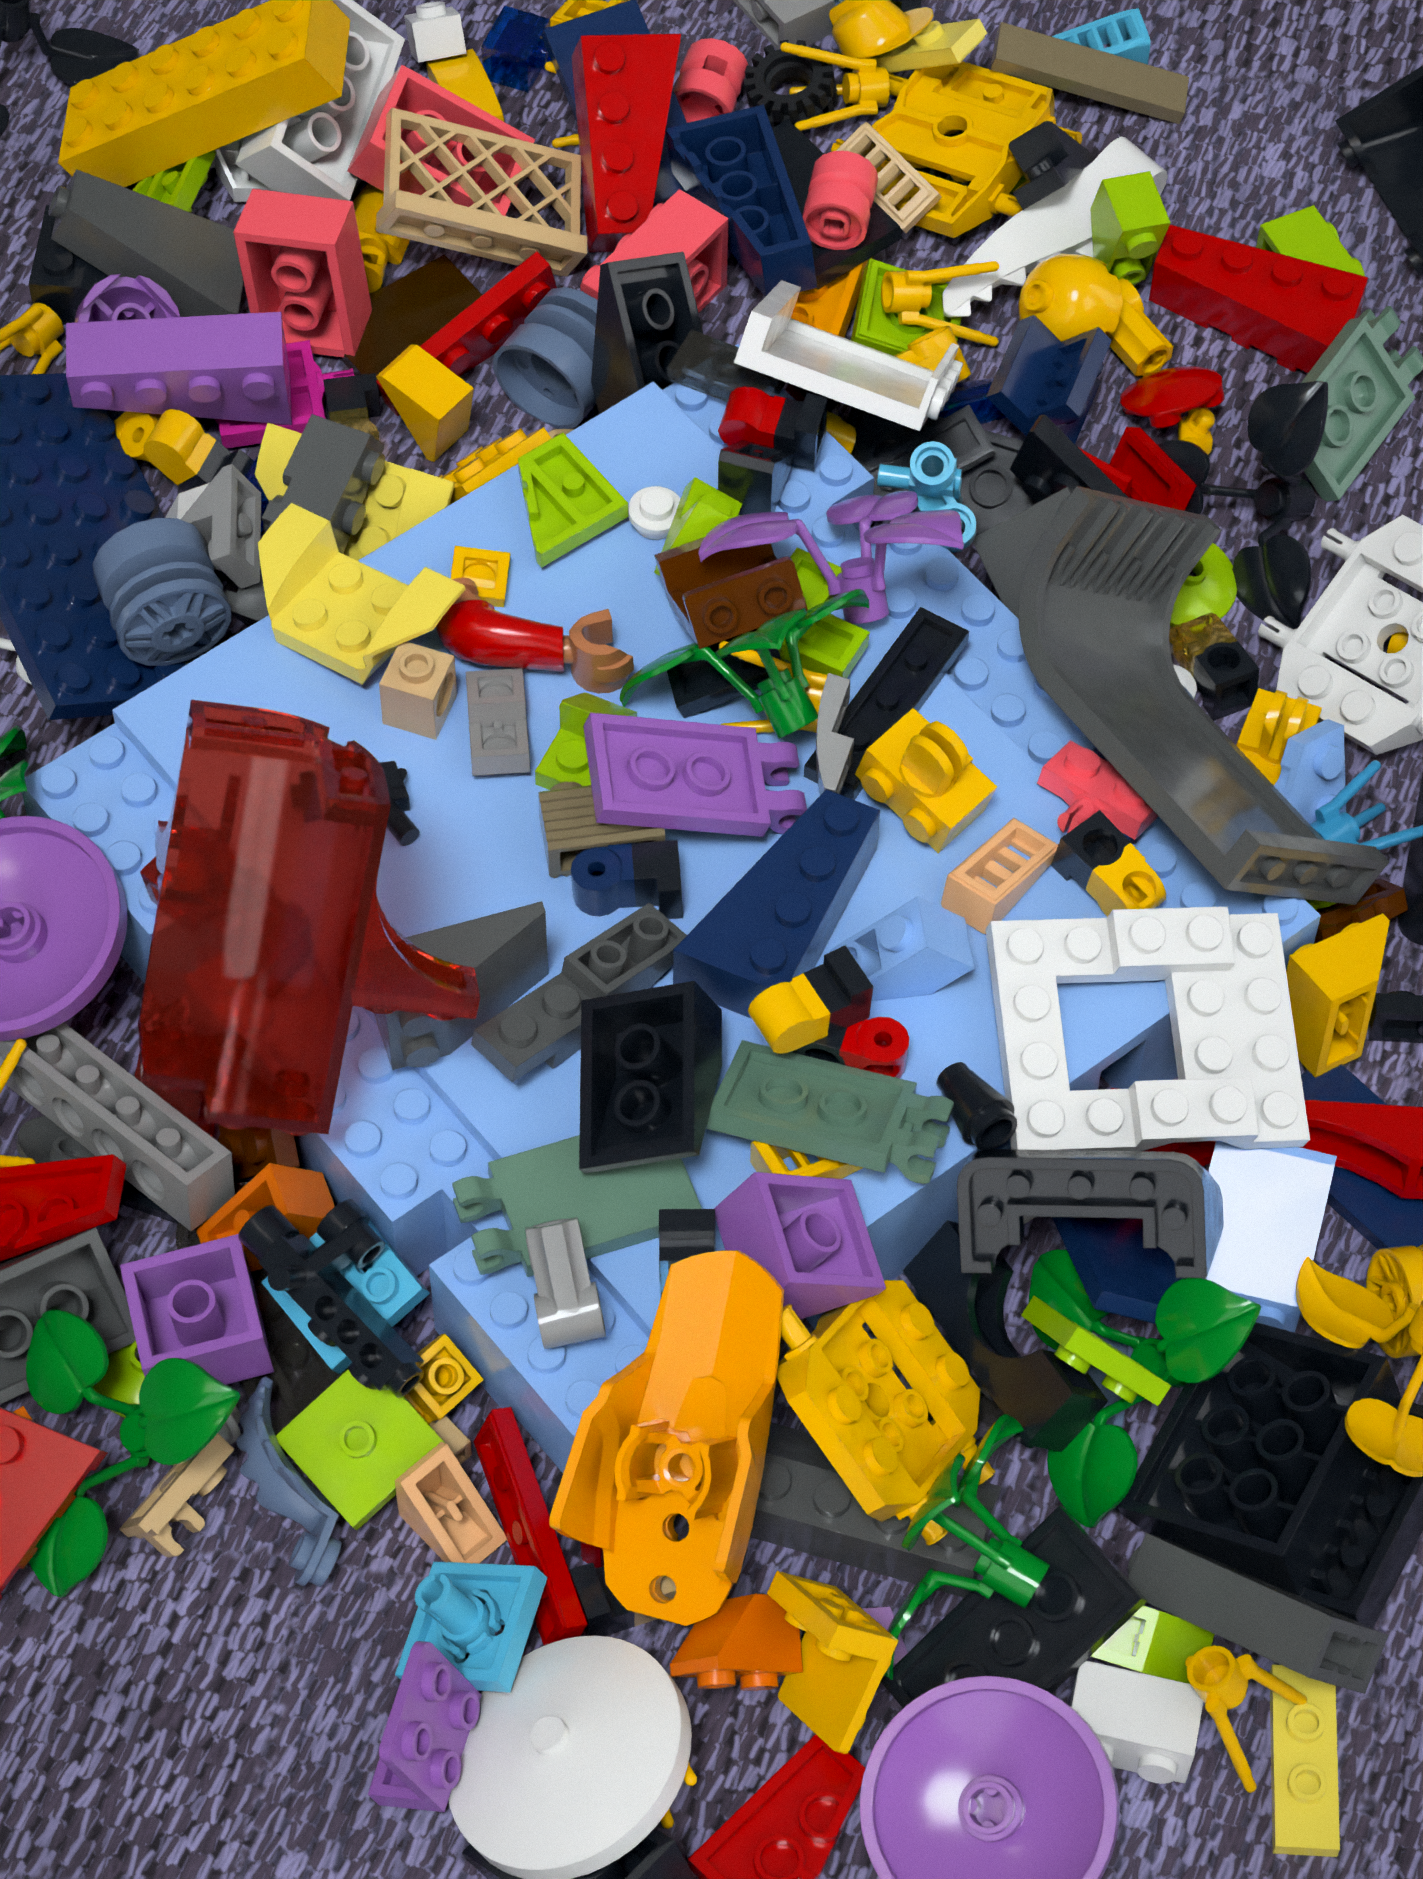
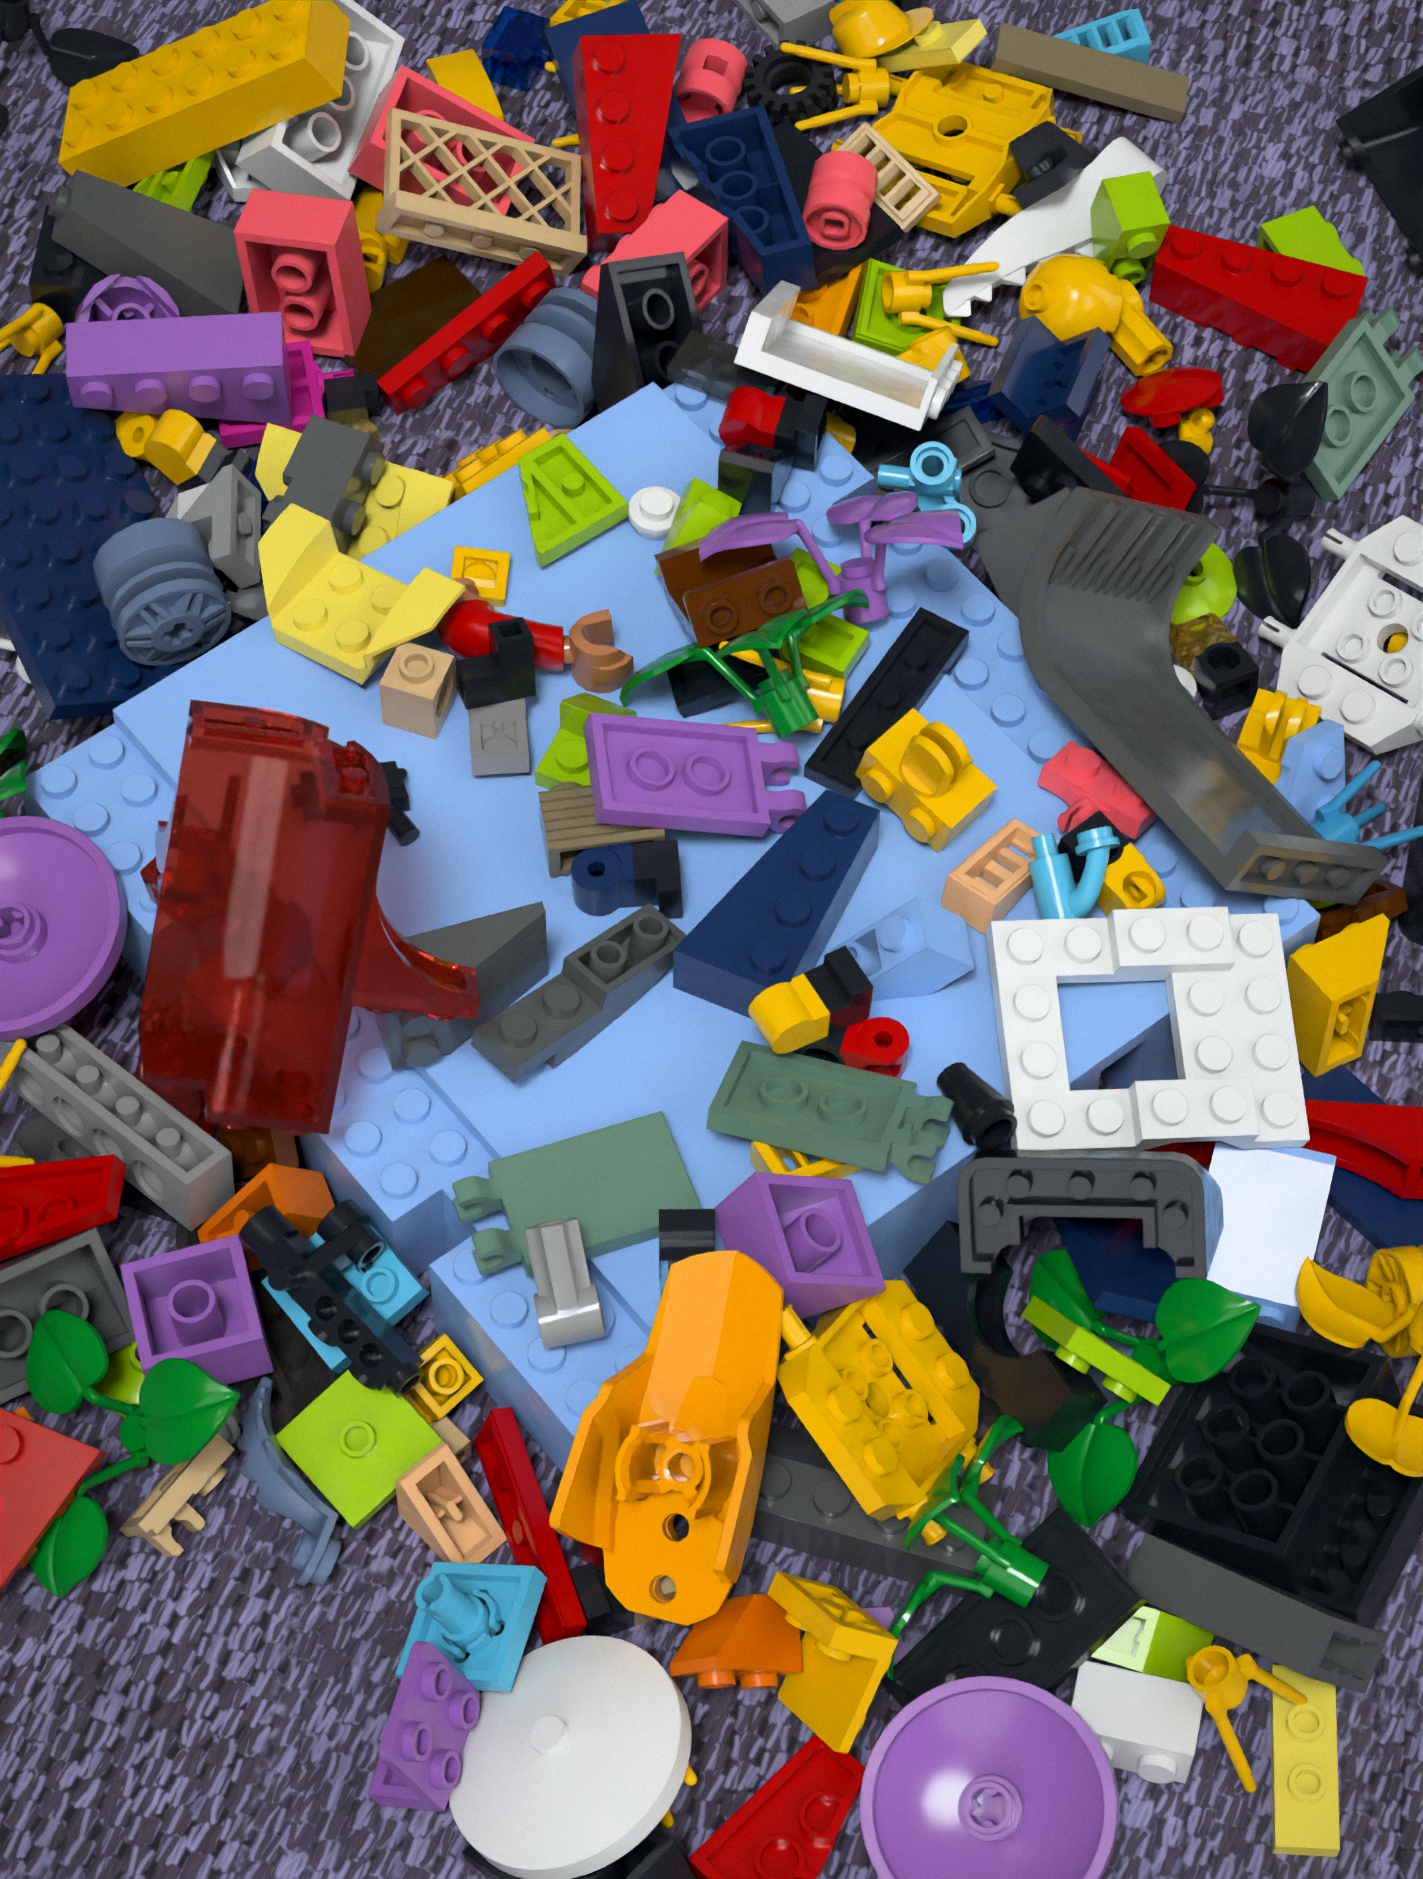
yellow slope [376,344,474,462] -> none
white plate [404,1,467,63] -> none
black slope [579,981,722,1174] -> none
light grey slope [816,673,854,795] -> none
none -> black piece [455,617,536,710]
none -> medium azure plant [1028,826,1120,920]

